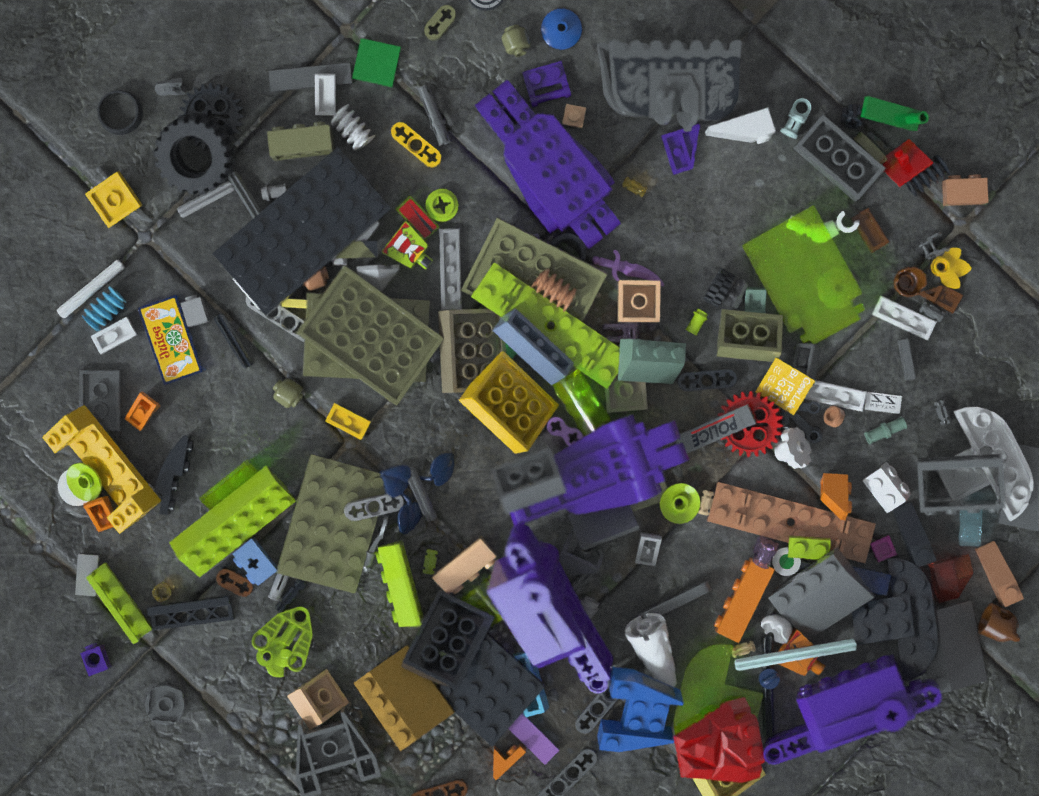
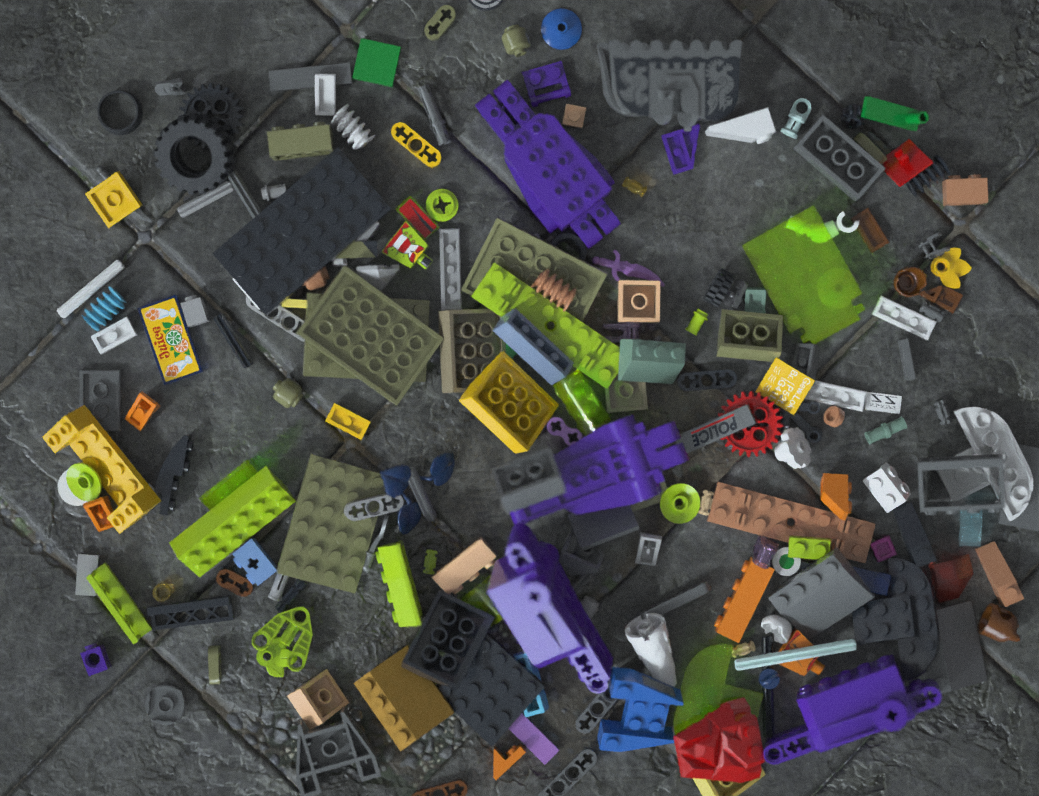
none -> olive beam [208,645,222,684]

